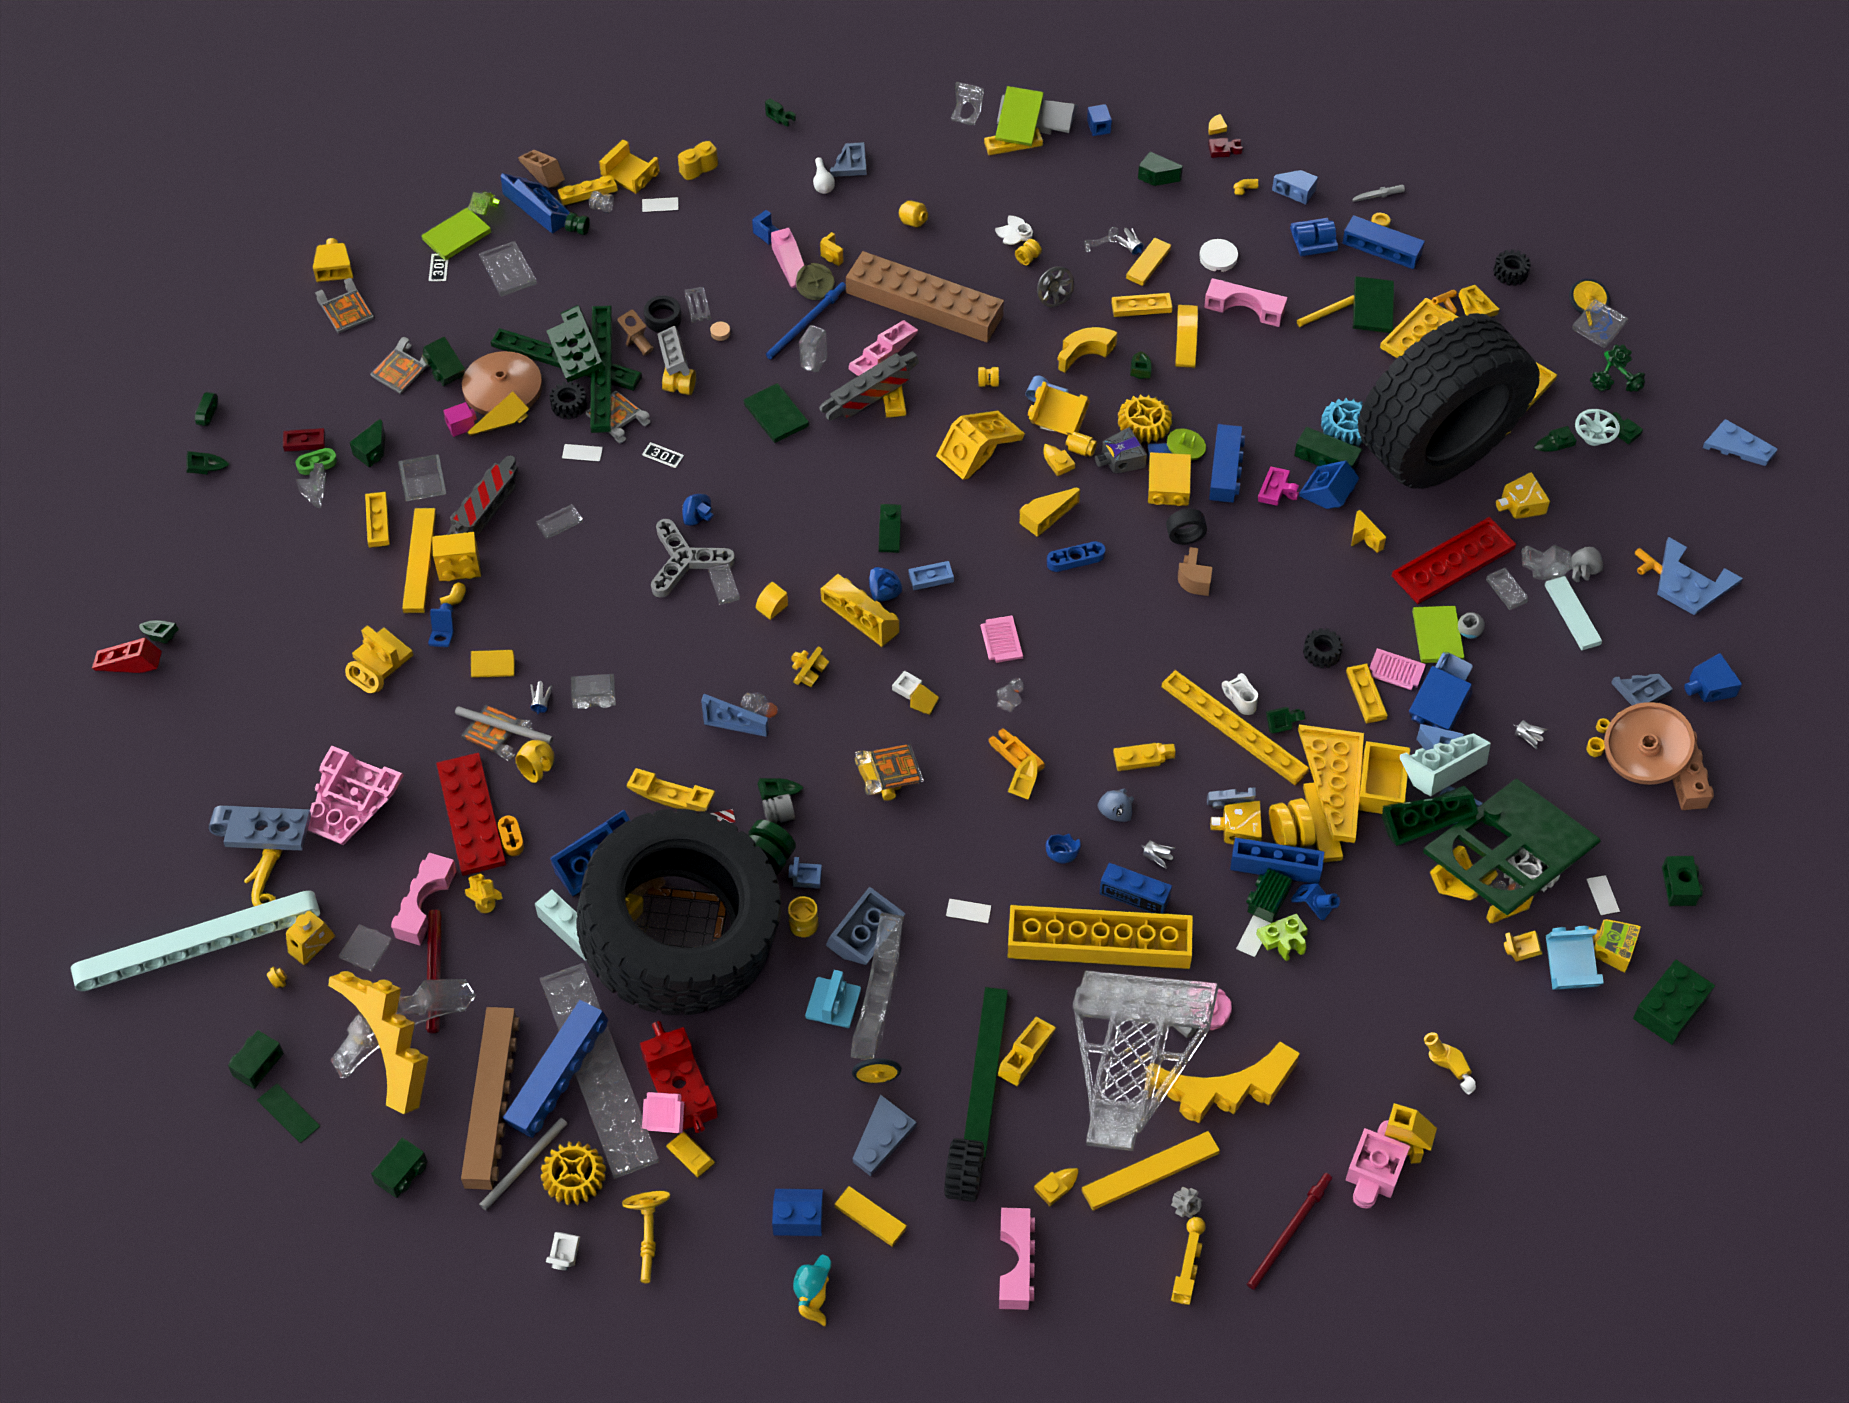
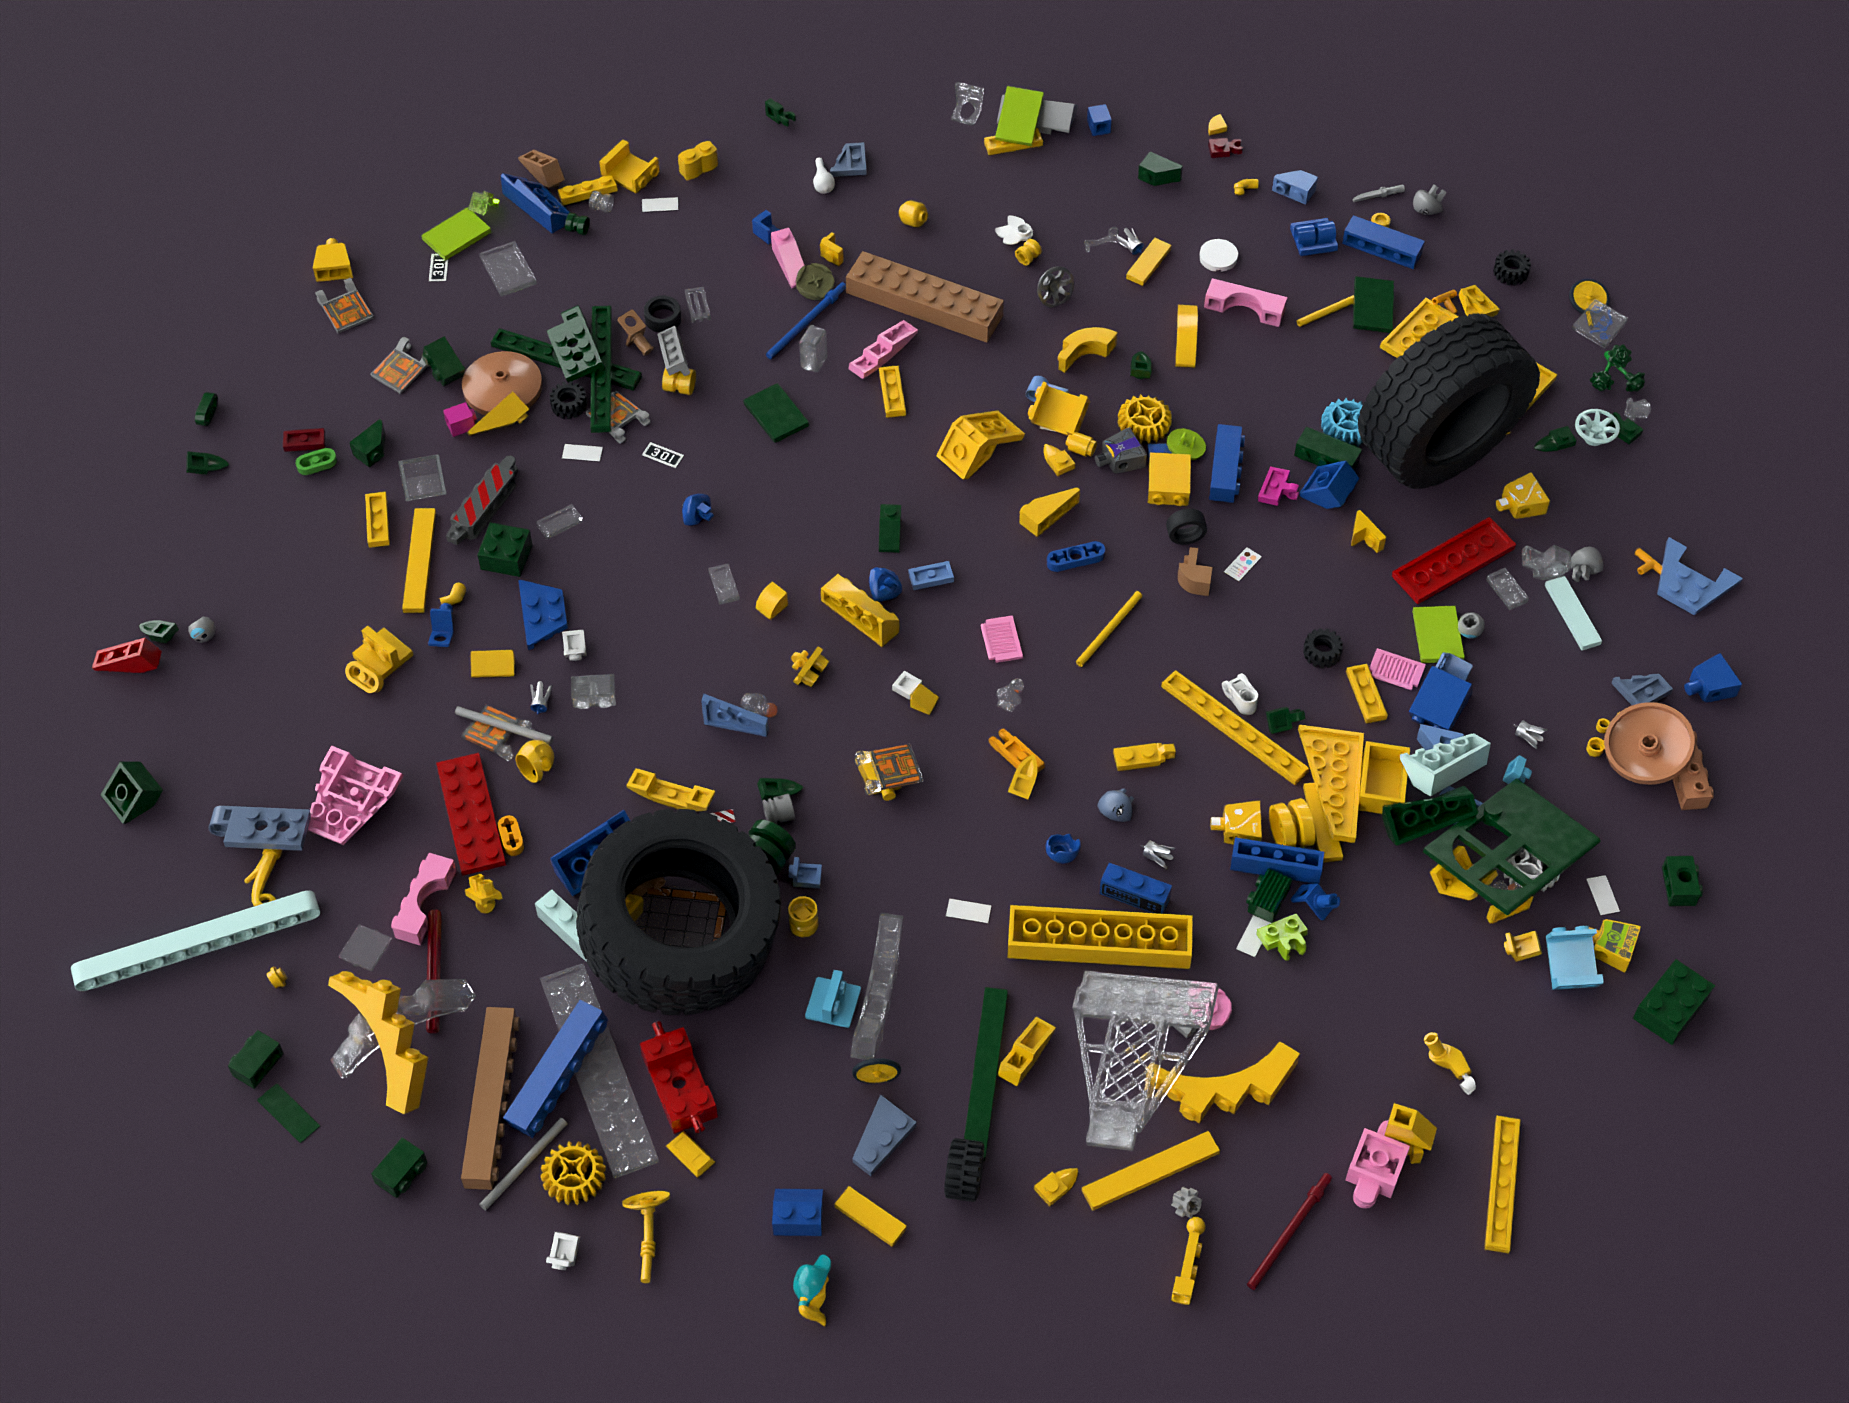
yellow torso [286,911,335,966] -> none
clear slope [296,463,326,508] -> none
yellow brick [432,532,481,581] -> none
bright pink window [642,1092,684,1133] -> none
light grey piece [651,519,735,598] -> none
light nougat tile [710,322,730,341] -> none
dark grey hinge [819,351,919,421] -> none
sand blue slope [826,886,906,965] -> none
yellow wheel [978,367,999,387] -> none
bright pink arch [999,1208,1035,1310] -> none
yellow plate [1111,293,1172,317] -> none
sand blue wing [1207,788,1256,809] -> none
medium blue wing [1703,419,1778,466] -> none
none -> dark green slope [100,761,163,824]
none -> light grey piece [188,616,216,643]
none -> dark green brick [477,522,533,577]
none -> blue wing [518,580,568,650]
none -> white bracket [562,630,587,661]
none -> yellow piece [1076,591,1143,667]
none -> white sticker [1224,547,1262,581]
none -> light grey piece [1413,185,1447,215]
none -> yellow tile [1485,1115,1521,1254]
none -> medium azure tile [1502,755,1532,784]
none -> clear brick [1625,398,1651,422]

